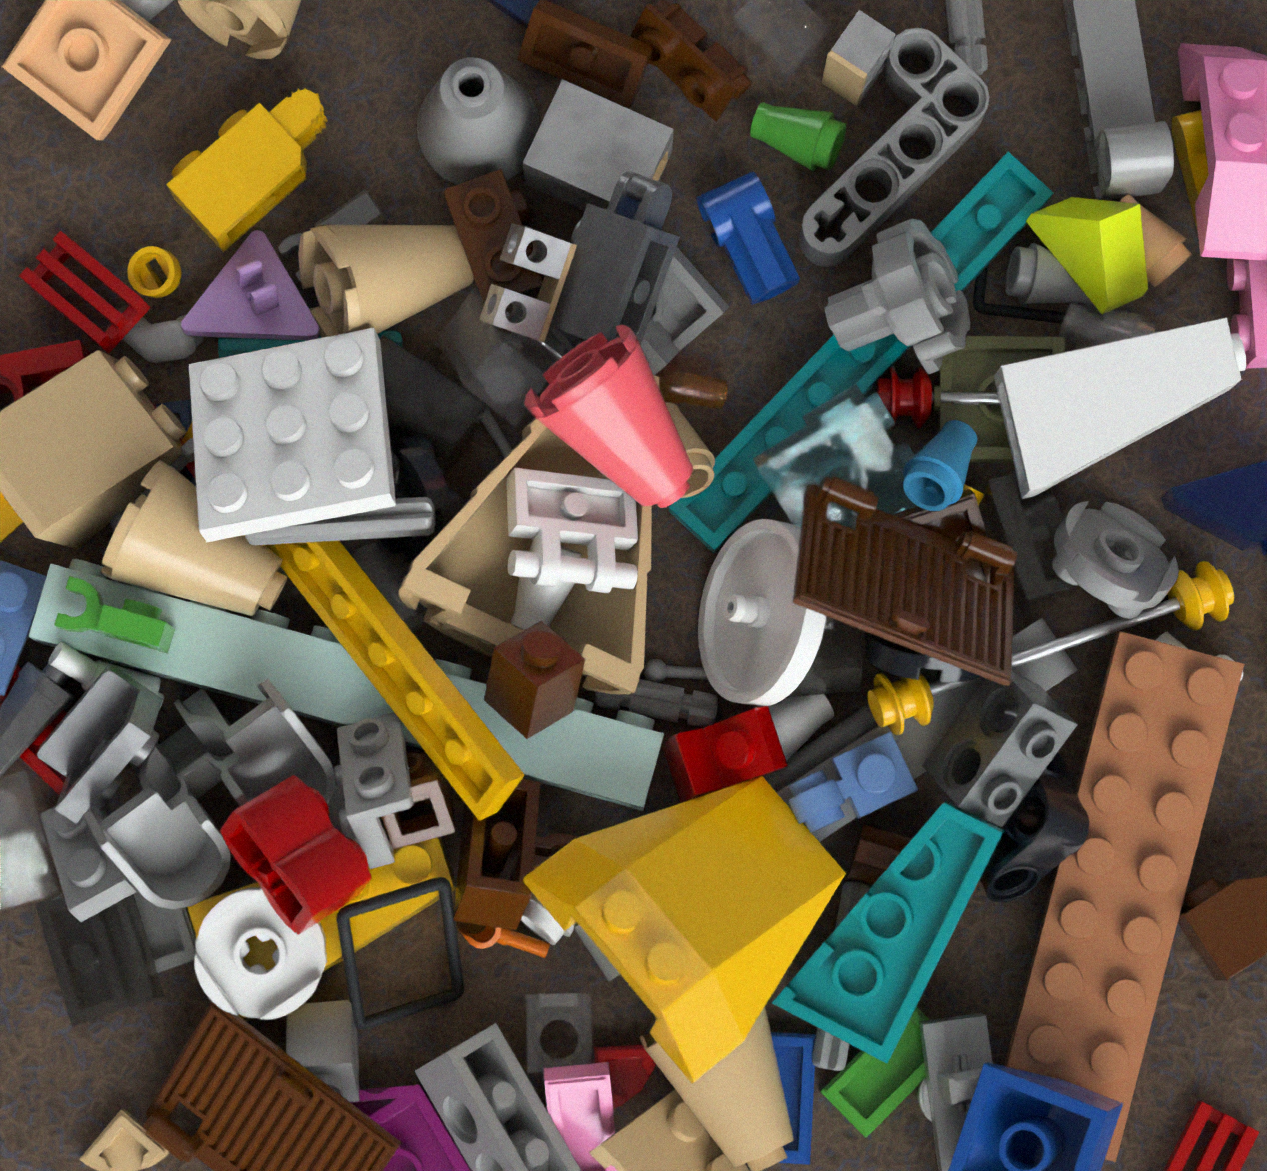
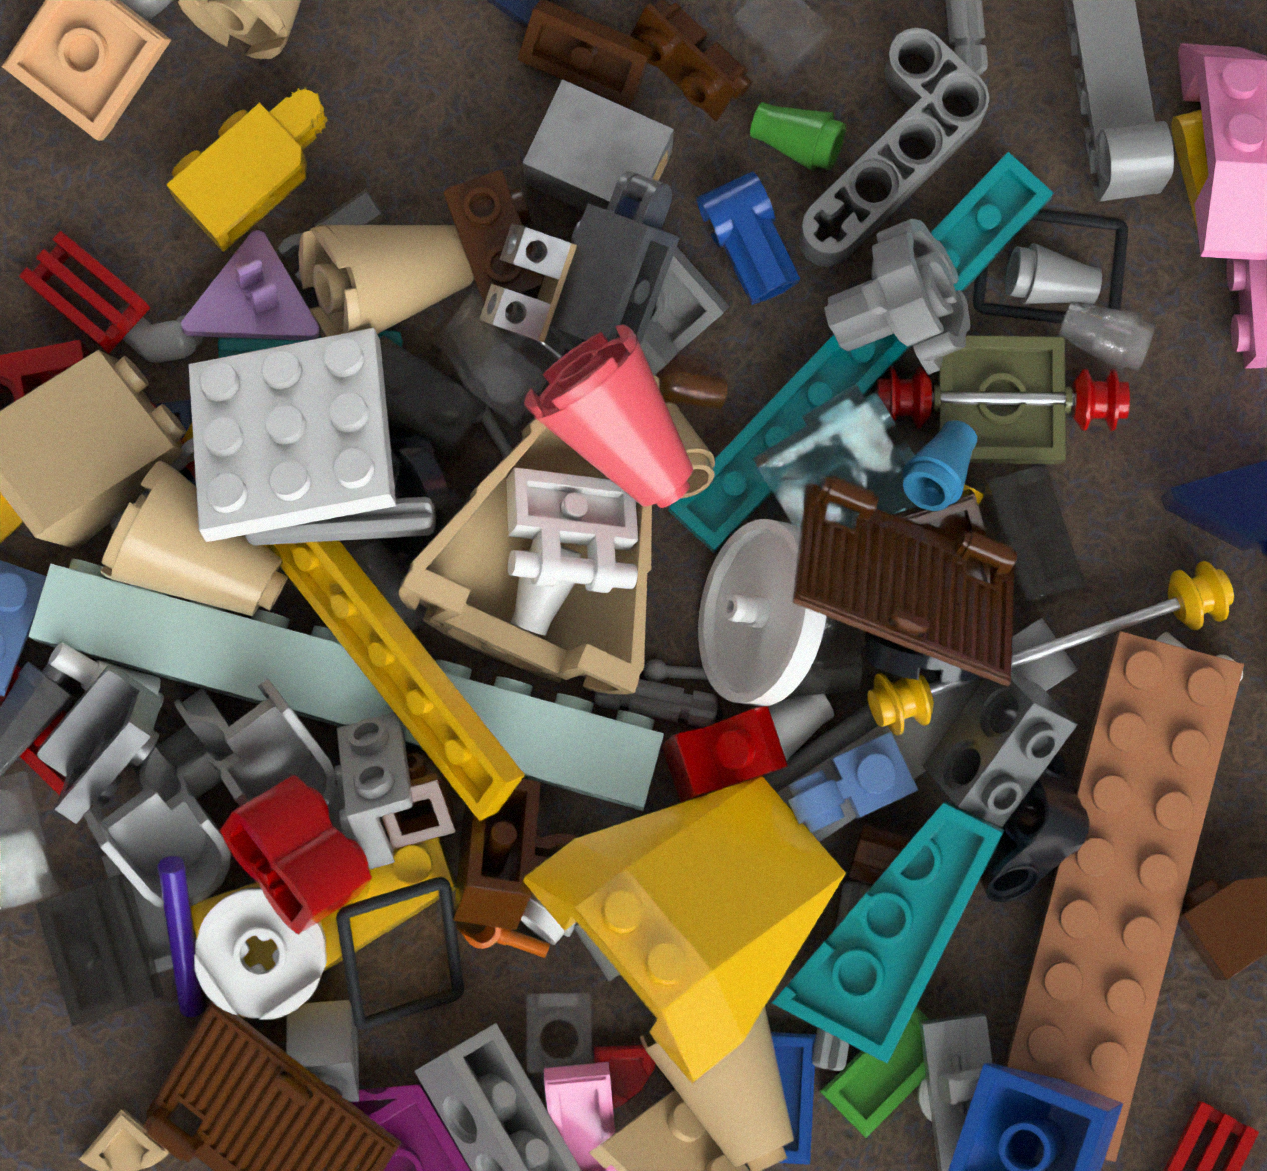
light grey plate [40,802,137,922] -> none
bright green plate [54,576,175,654] -> none
yellow hinge [127,246,182,298] -> none
light grey cone [417,57,540,185] -> none
reddish brown brick [484,620,585,739] -> none
flat silver piece [821,10,895,106] -> none
white slope [994,318,1246,499] -> none
neon yellow slope [1026,197,1148,315] -> none
light grey plate [1052,501,1179,619] -> none
light nougat cone [1119,194,1192,288] -> none
none -> dark purple bar [158,856,205,1017]

